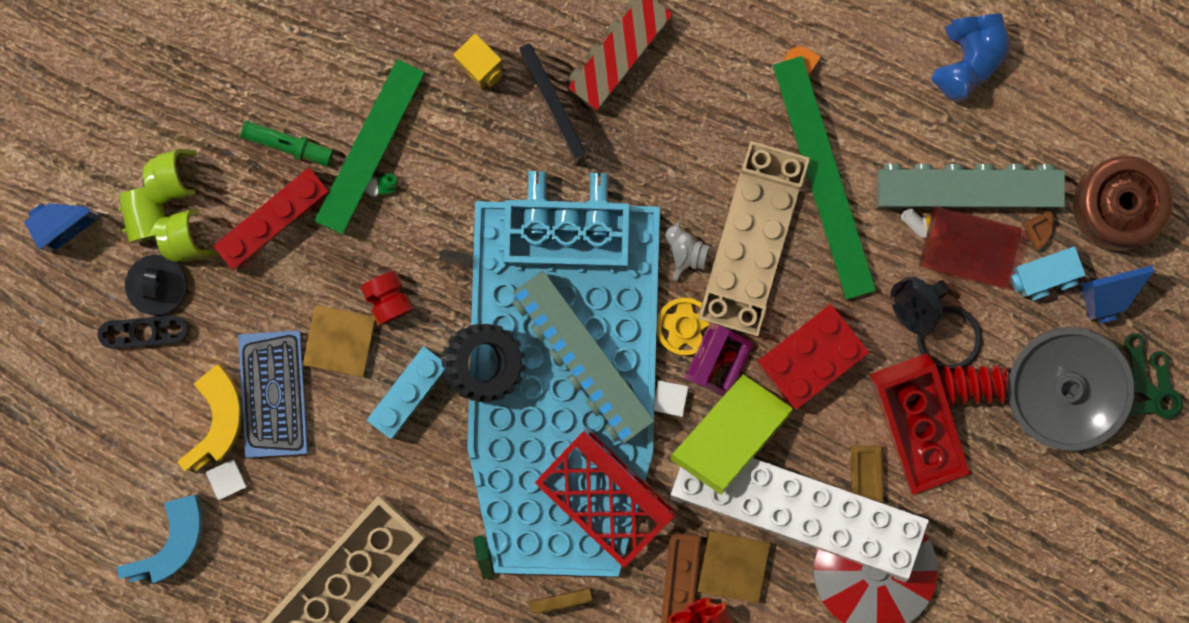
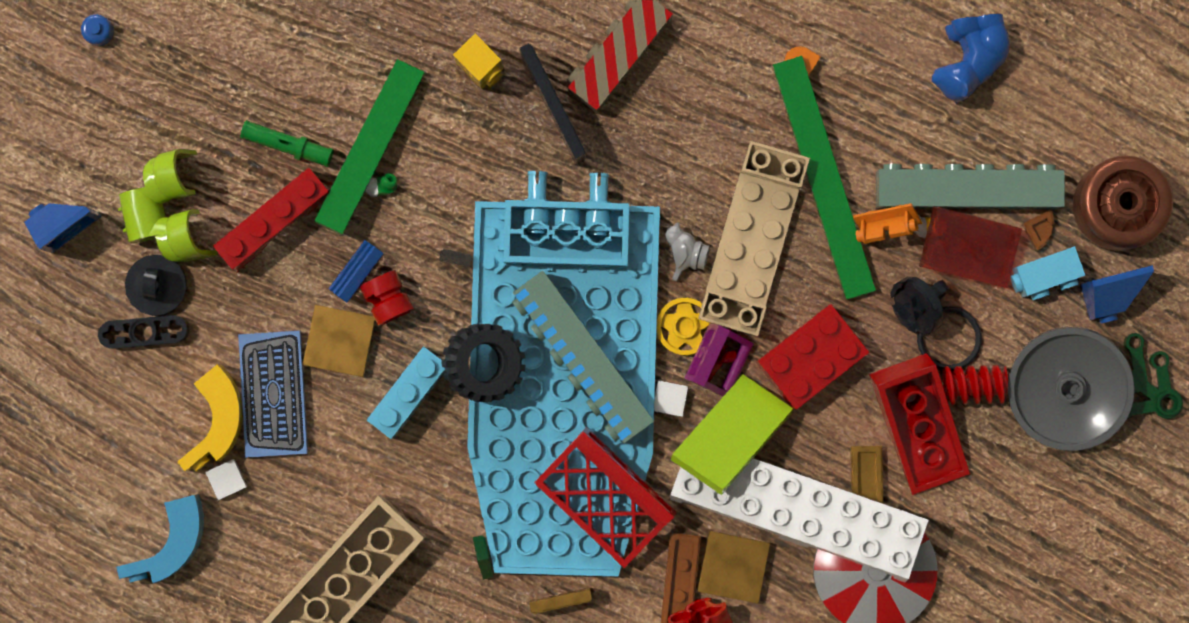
none -> blue piece [81,14,114,47]
none -> blue tile [329,240,383,303]
none -> orange hinge [853,203,922,244]

